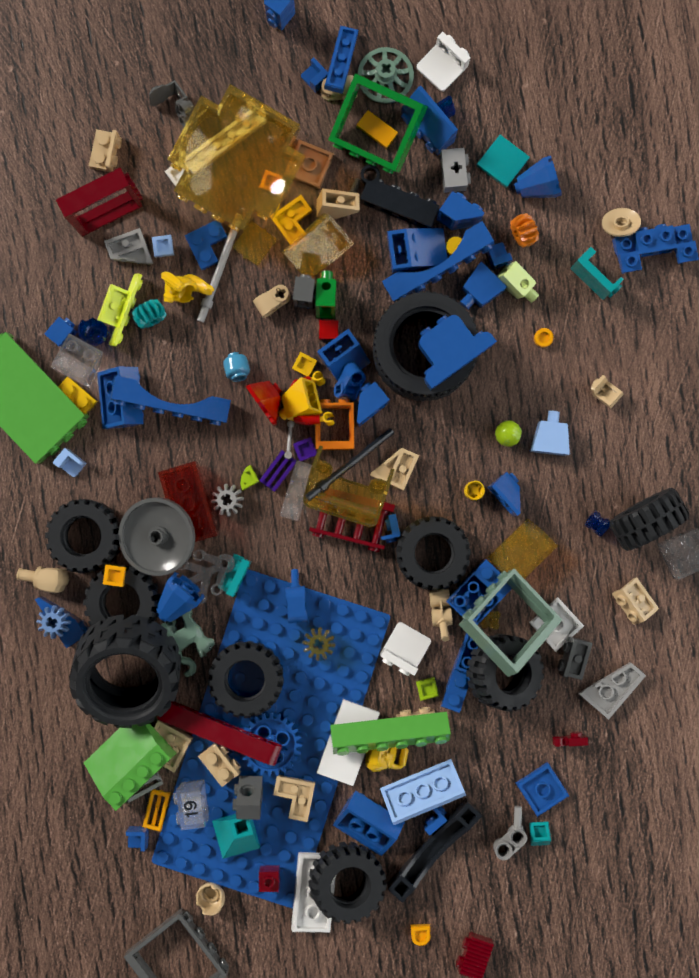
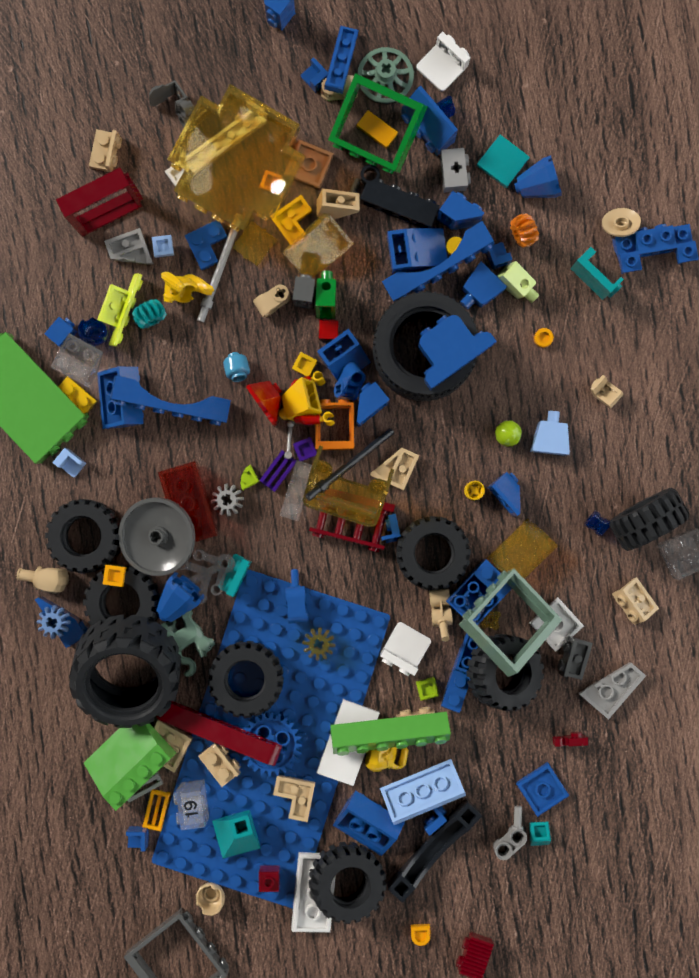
dark grey brick [232,776,263,820] -> none

